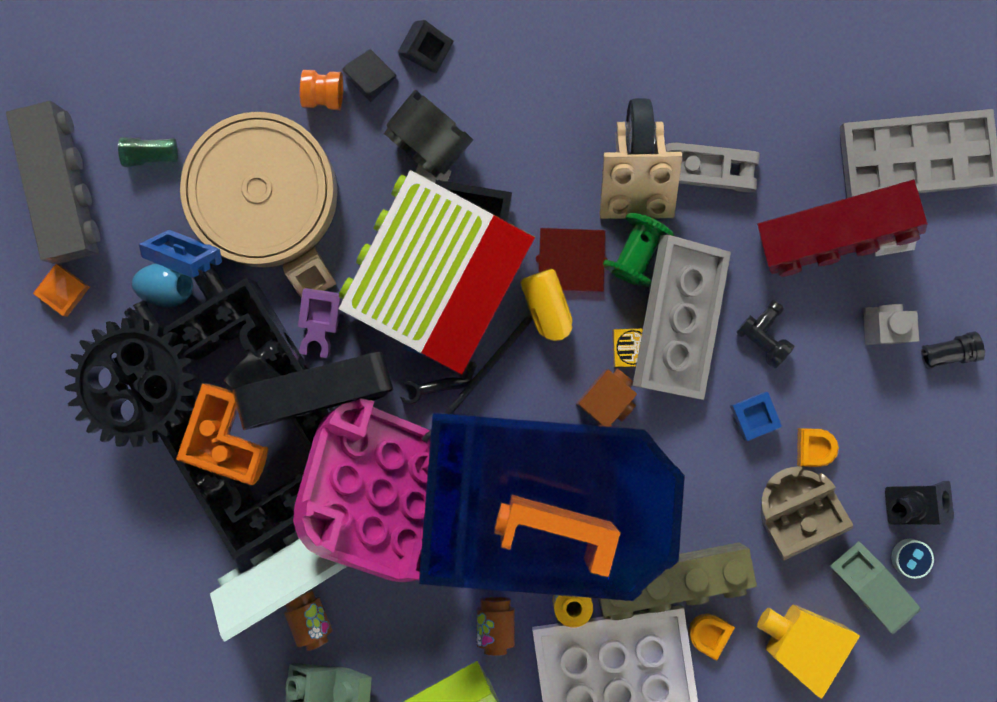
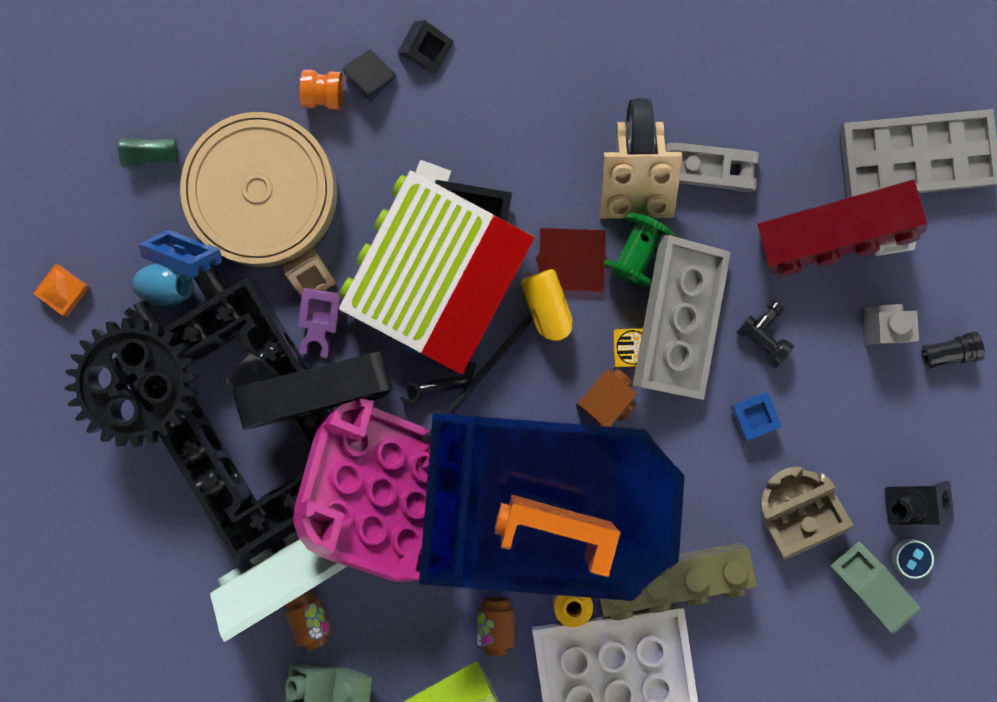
dark grey brick [6,101,100,264] -> none
orange brick [176,384,268,485] -> none
pearl dark grey brick [383,89,473,178] -> none
light orange tile [688,613,735,661] -> none
yellow torso [757,604,860,699] -> none
light orange tile [797,428,839,467] -> none

